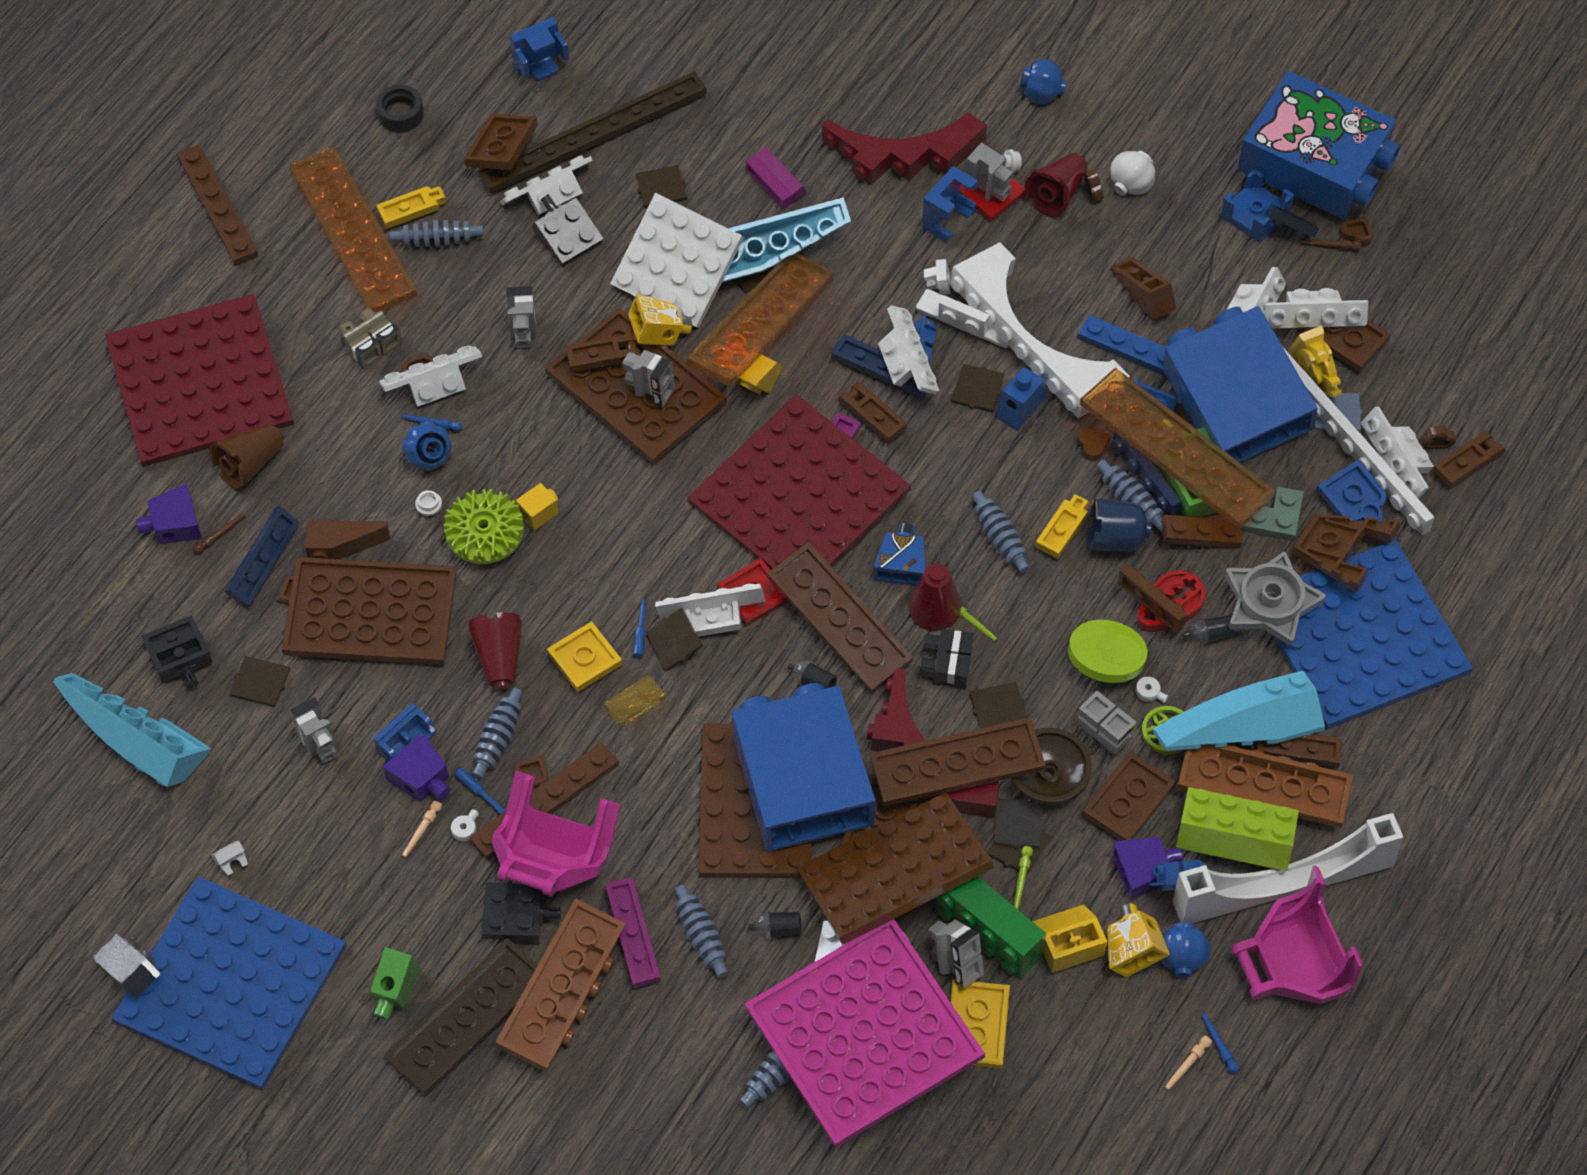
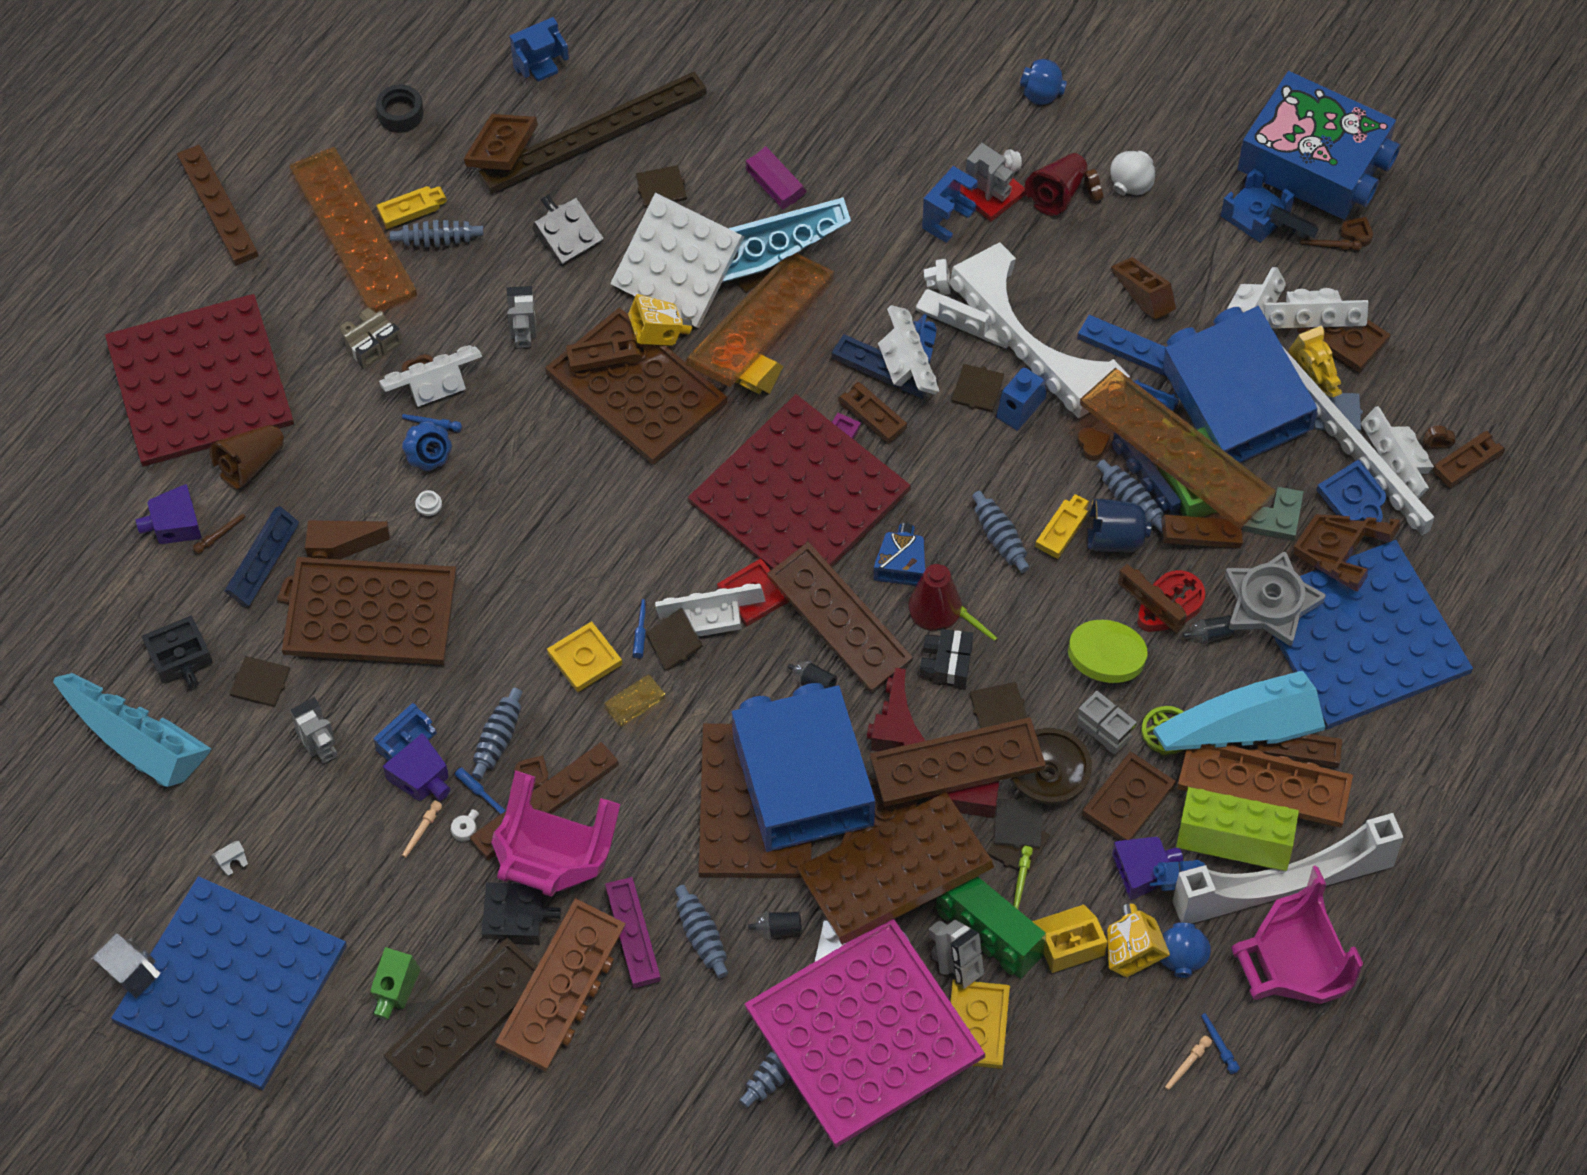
lime wheel [443,489,524,564] -> none
dark red cone [468,612,522,691] -> none
white bracket [500,155,593,215] -> none
yellow brick [516,483,559,531] -> none
light grey hips [622,350,675,408] -> none
dark red arch [822,112,987,185] -> none
white piece [1135,677,1168,703] -> none

